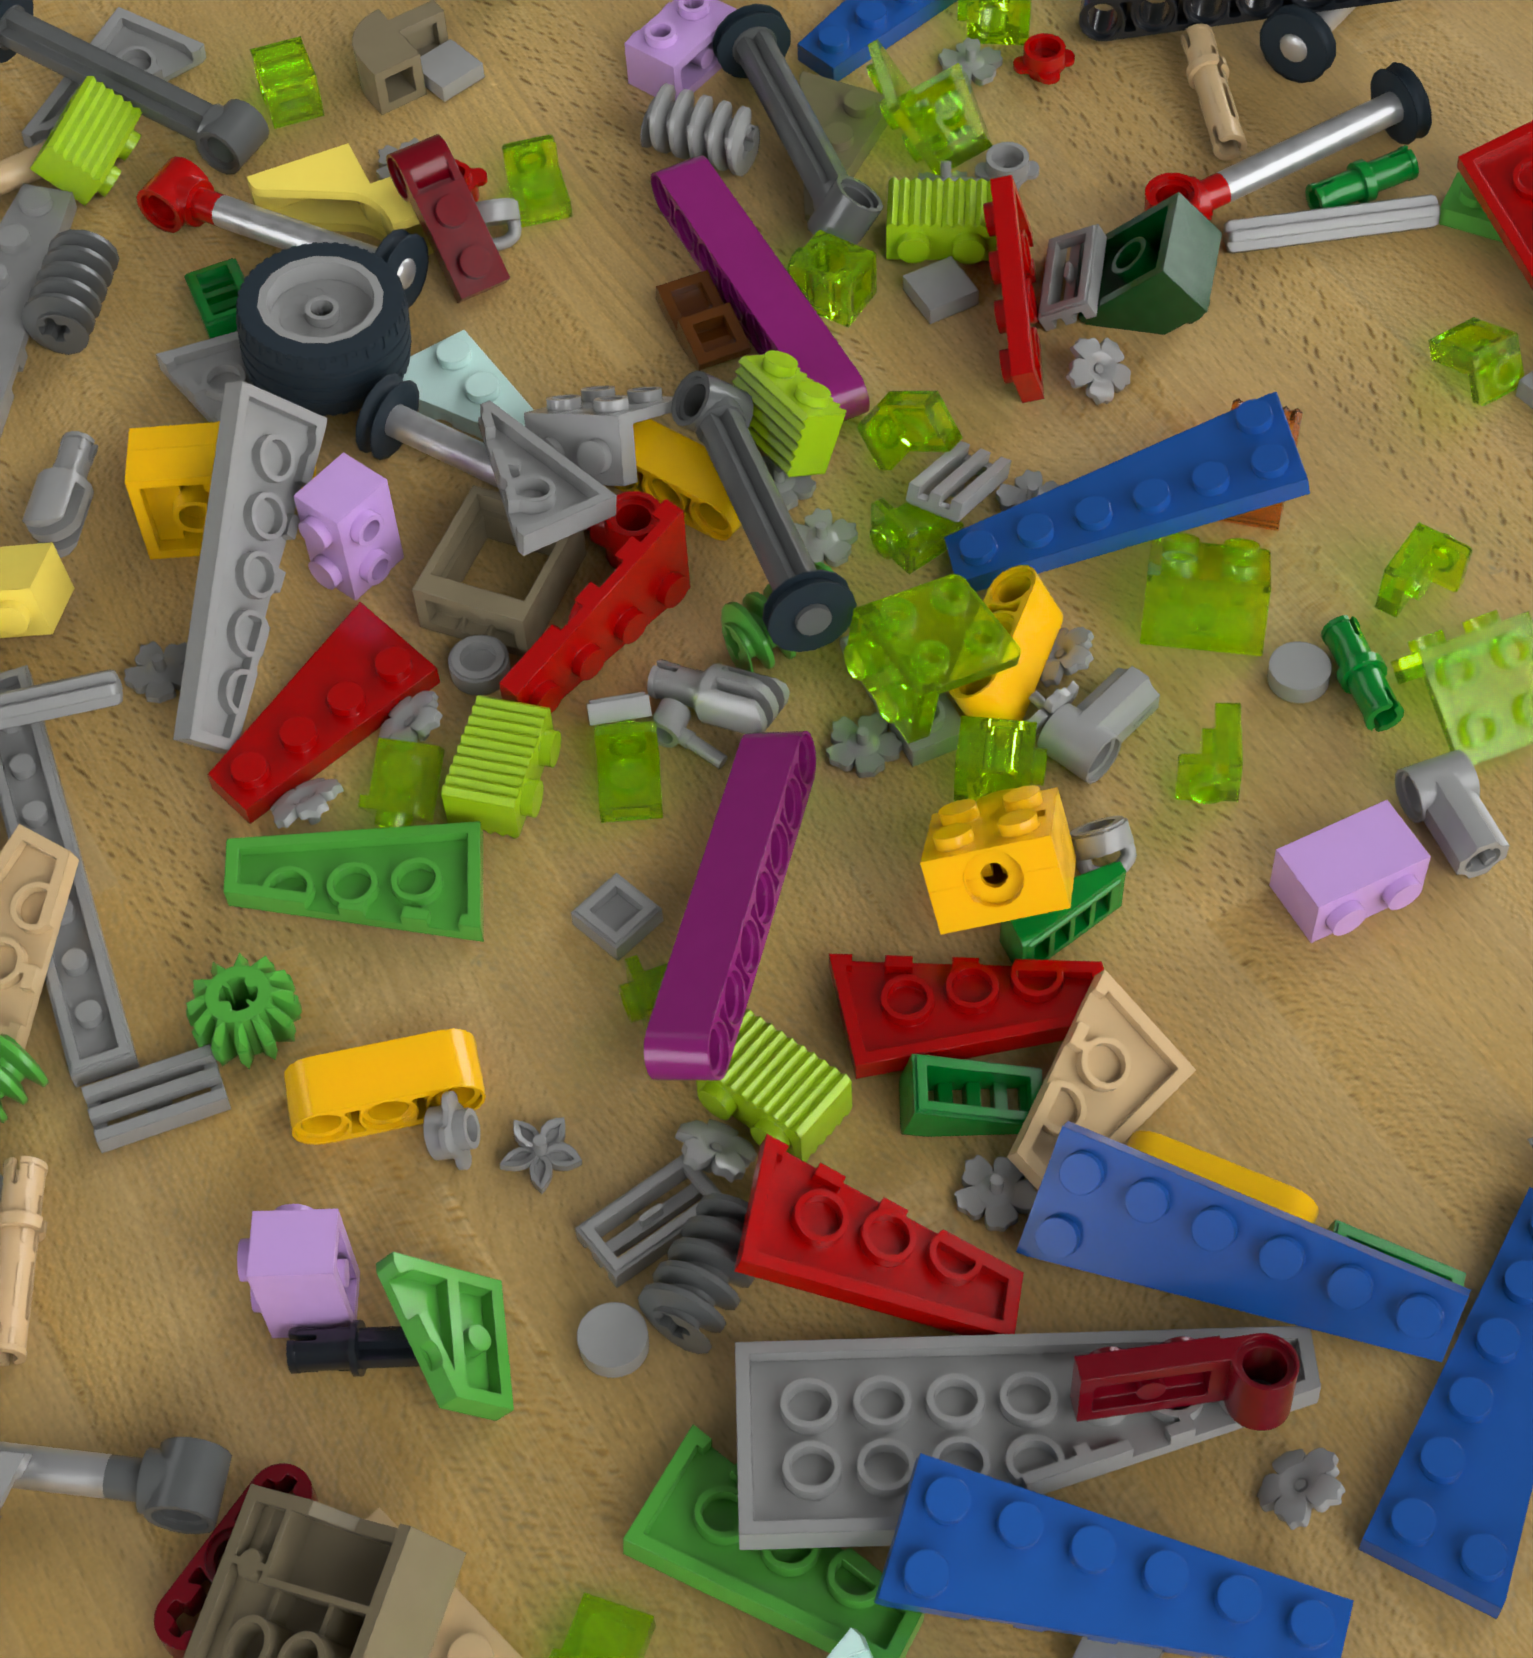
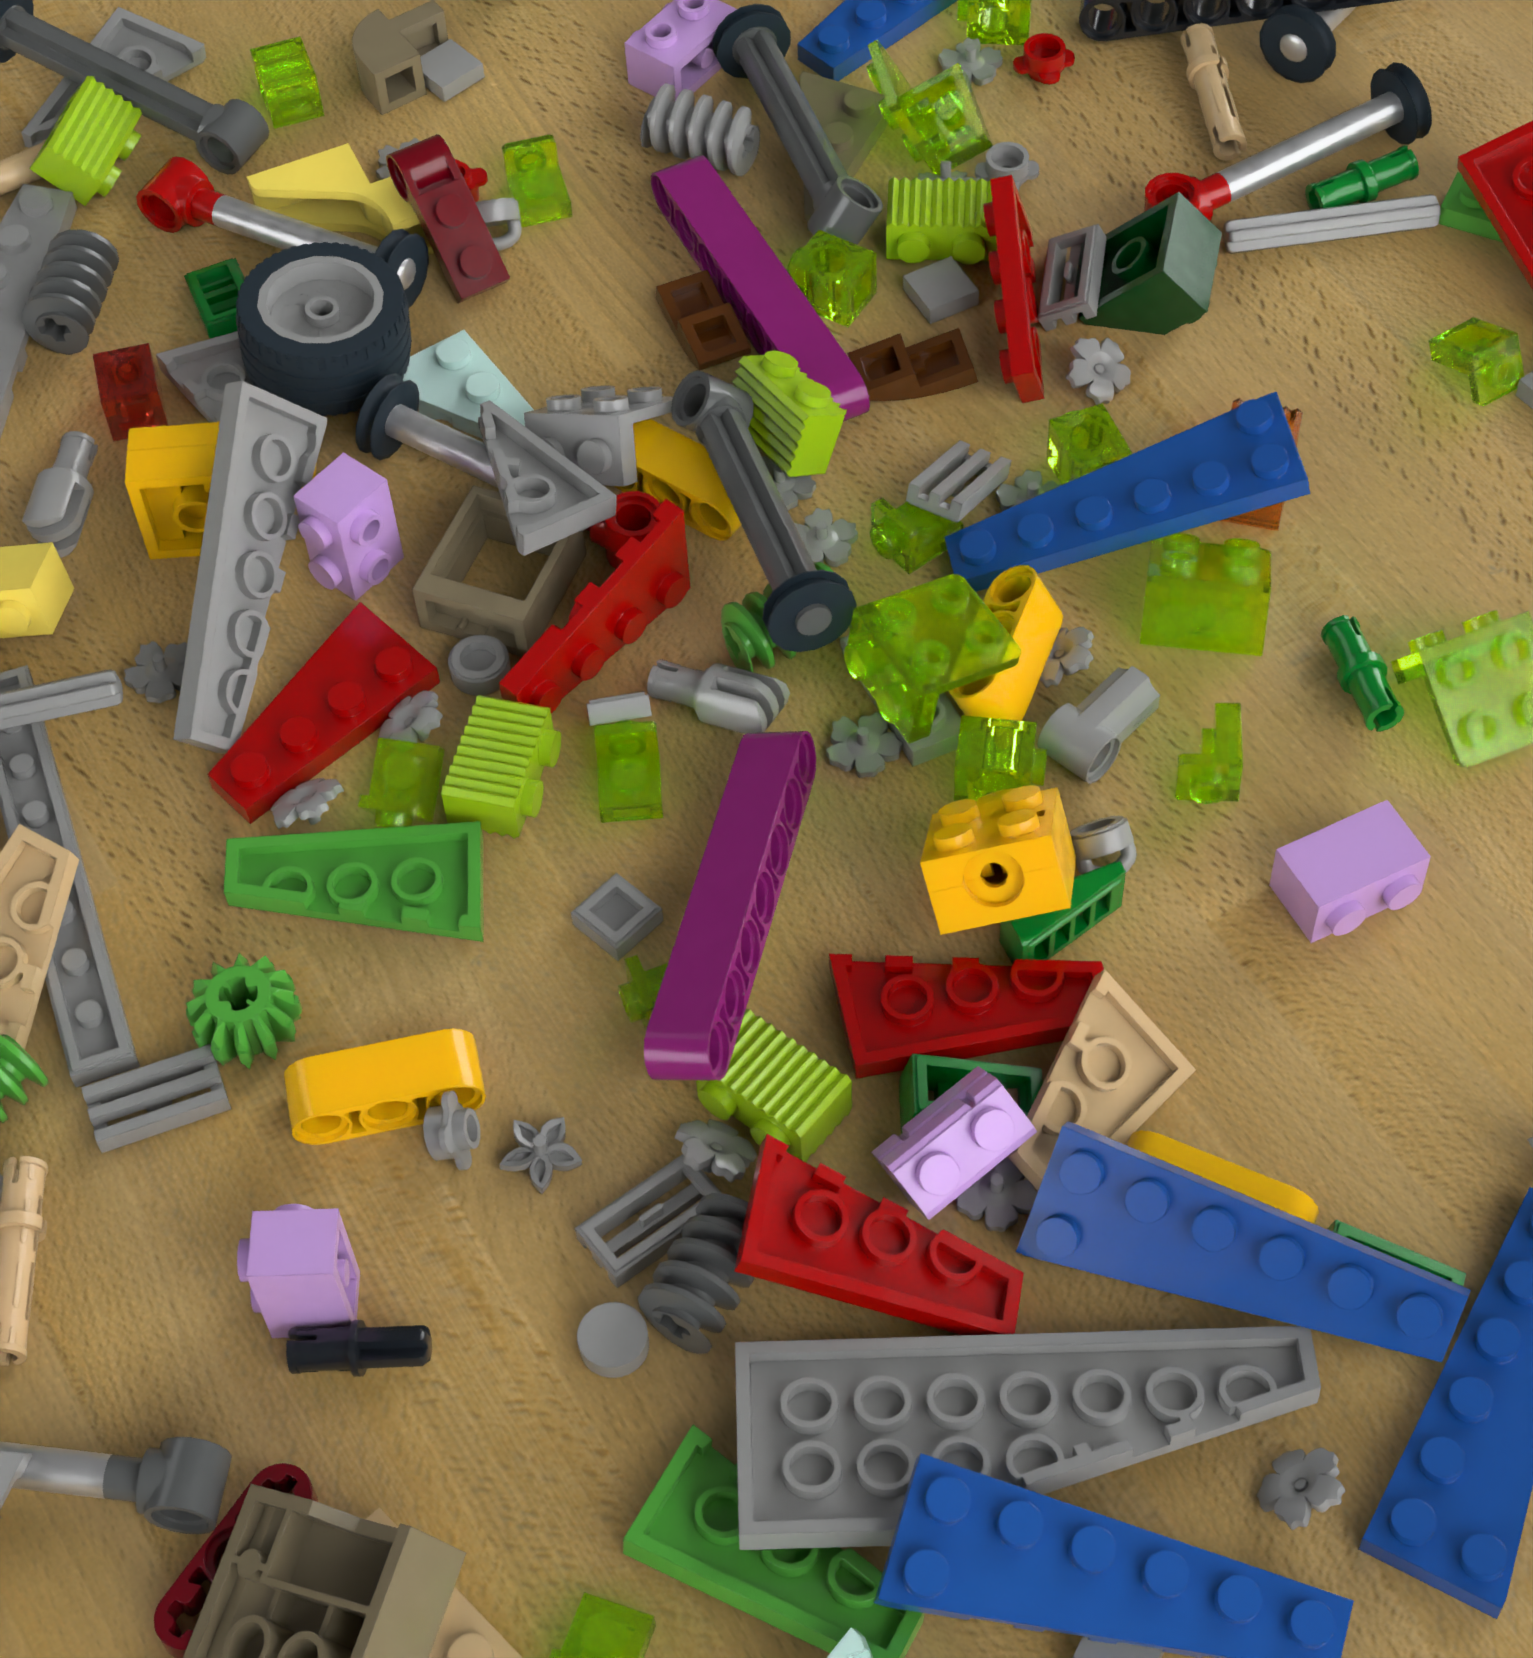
bright green wing [376,1252,514,1421] -> none
light grey hand [651,698,728,769] -> none
clear neon green bracket [857,391,963,470] -> none
light grey plant [1020,681,1079,740] -> none
dark red plate [1070,1333,1300,1431] -> none
light grey tile [1267,641,1332,703] -> none
clear neon green bracket [1375,522,1472,618] -> none
light grey piece [1395,750,1510,879] -> none
none -> clear red brick [93,343,169,442]
none -> reddish brown slope [847,328,978,401]
none -> lavender brick [871,1066,1037,1220]
none -> clear neon green brick [1046,403,1132,485]

